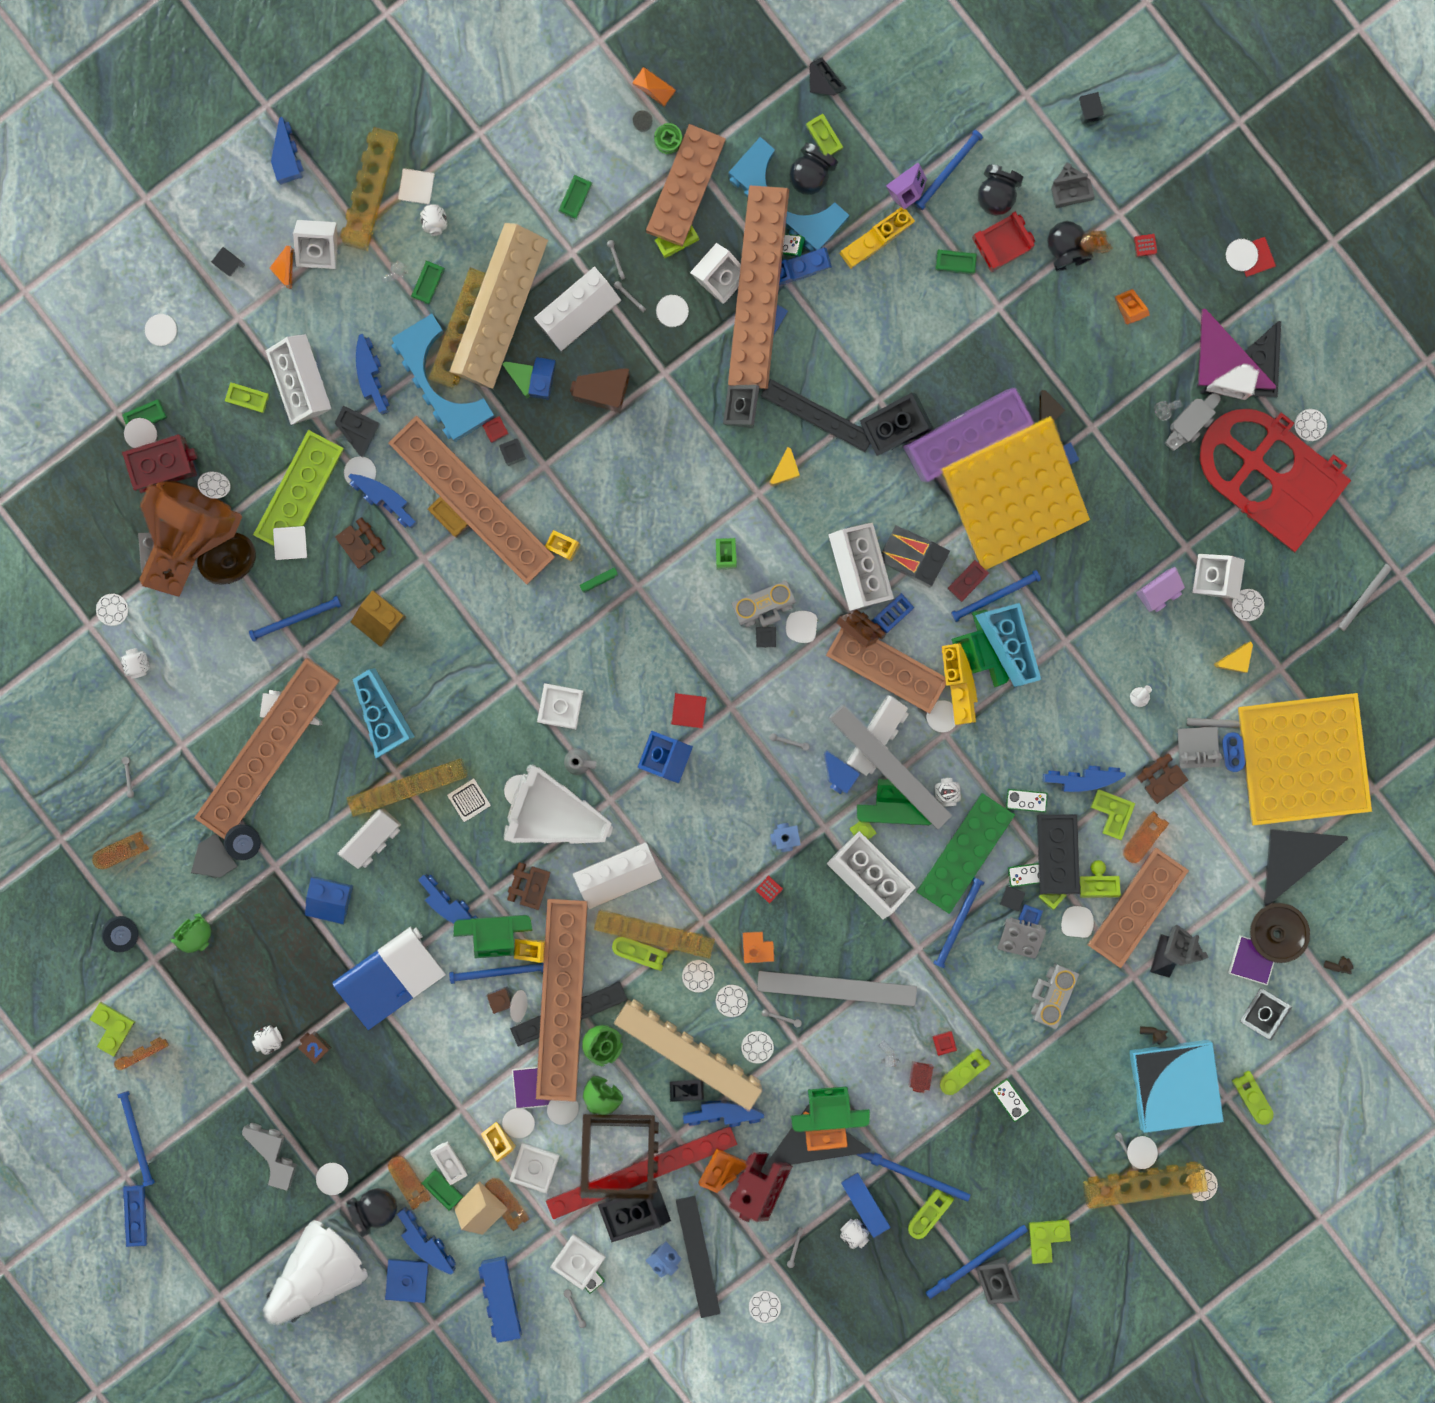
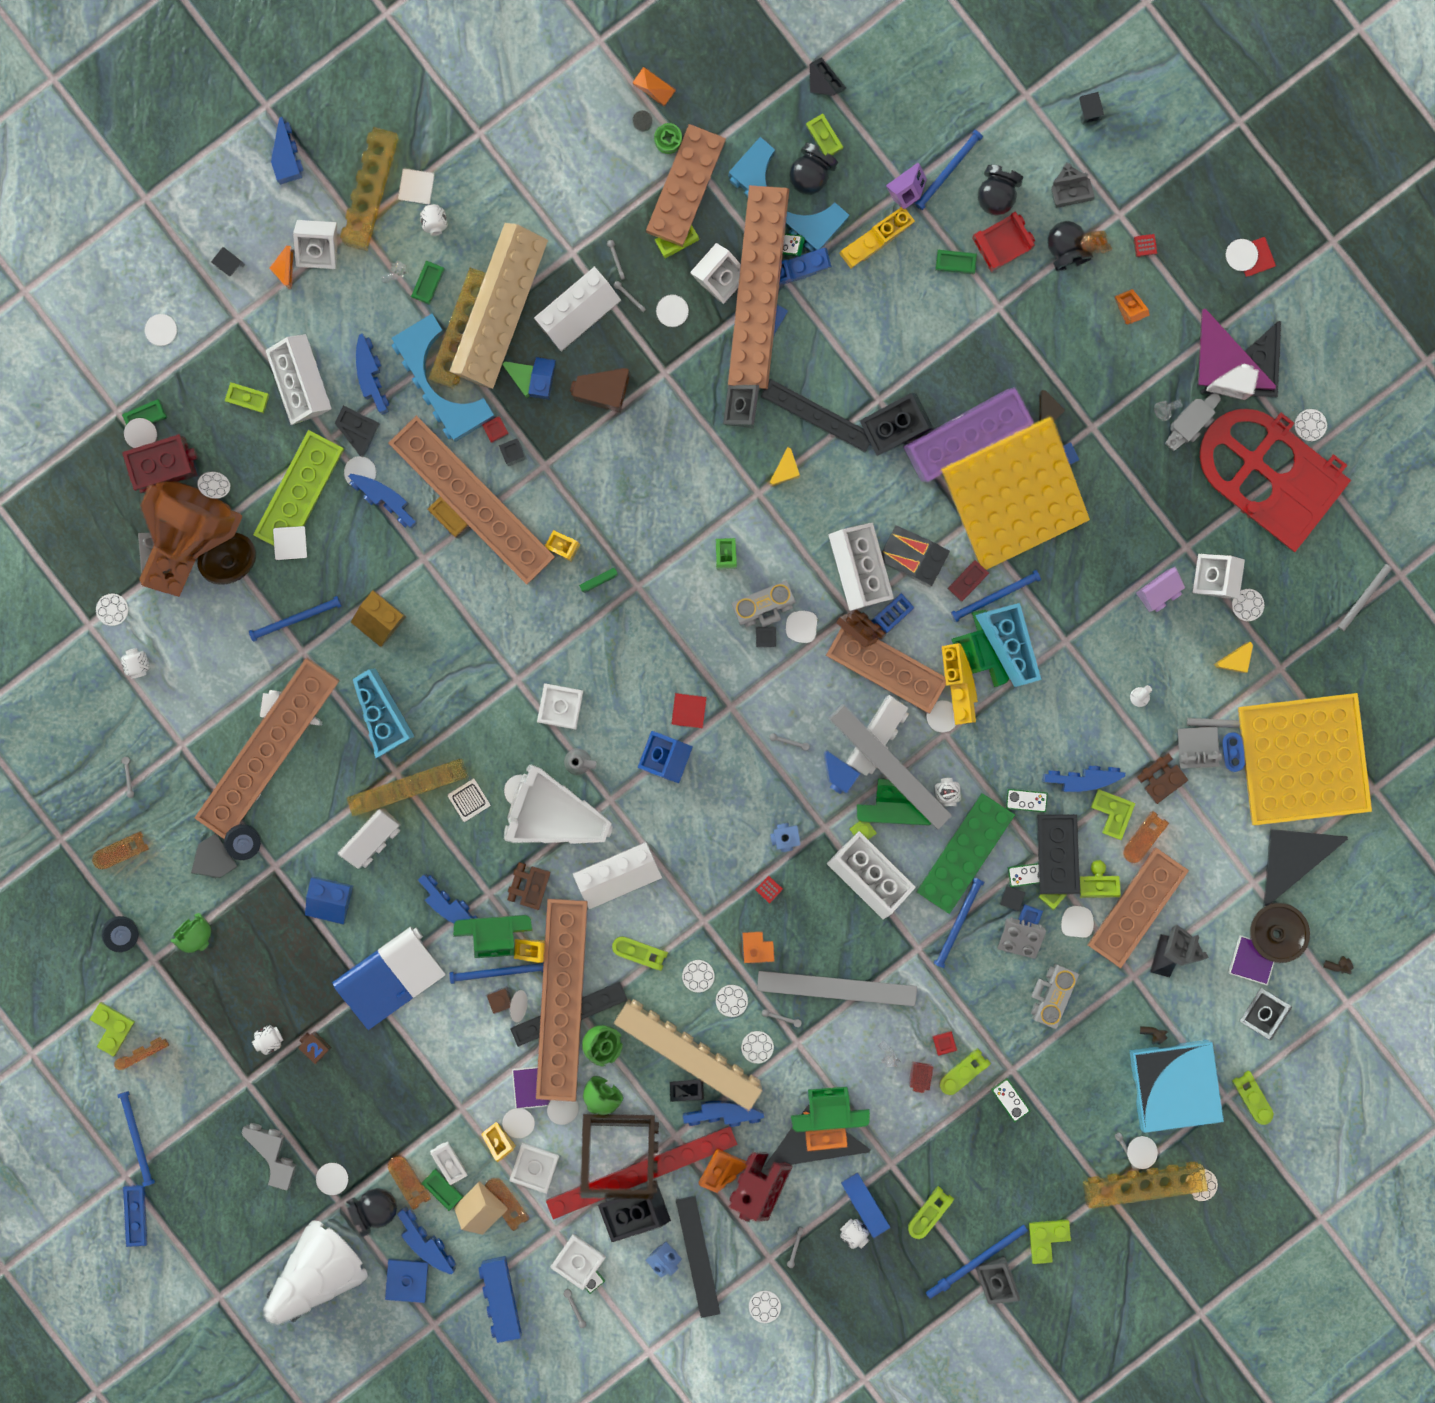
reddish brown plate [335,517,385,569] -> none
green tile [558,175,593,220] -> none
clear yellow brick [594,909,715,959] -> none
blue bar [857,1152,971,1202] -> none

